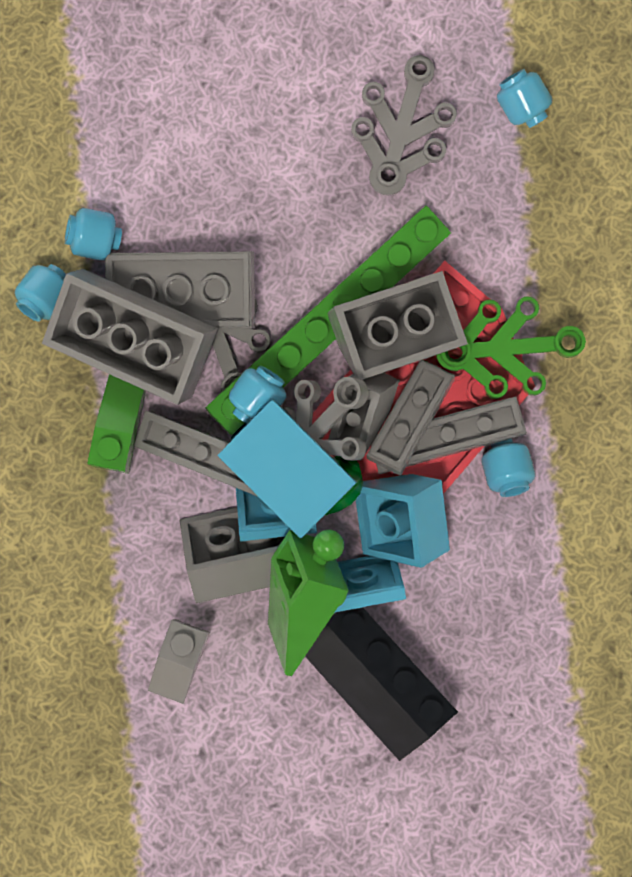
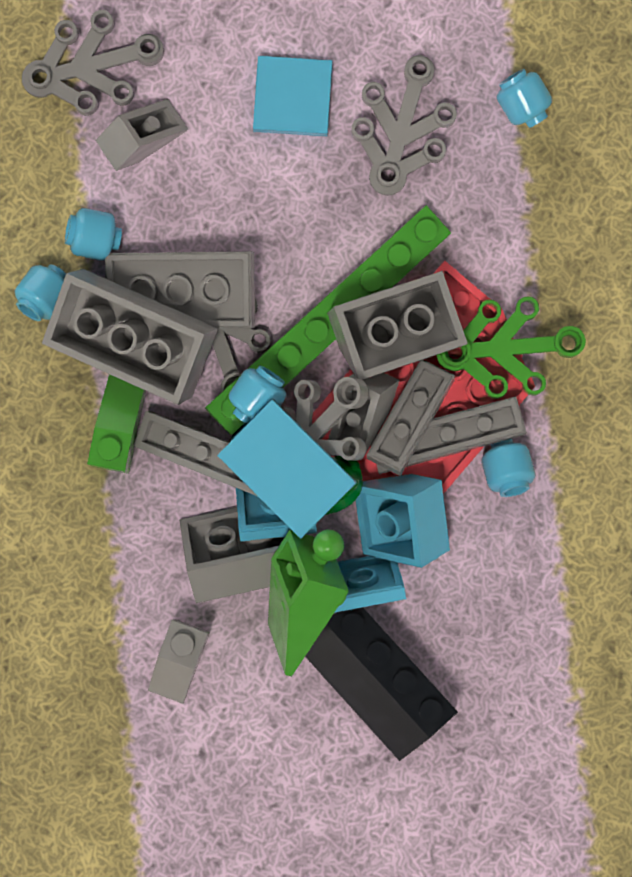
none -> light grey plant [22,10,164,116]
none -> light grey slope [95,99,188,171]
none -> medium azure tile [253,56,332,137]

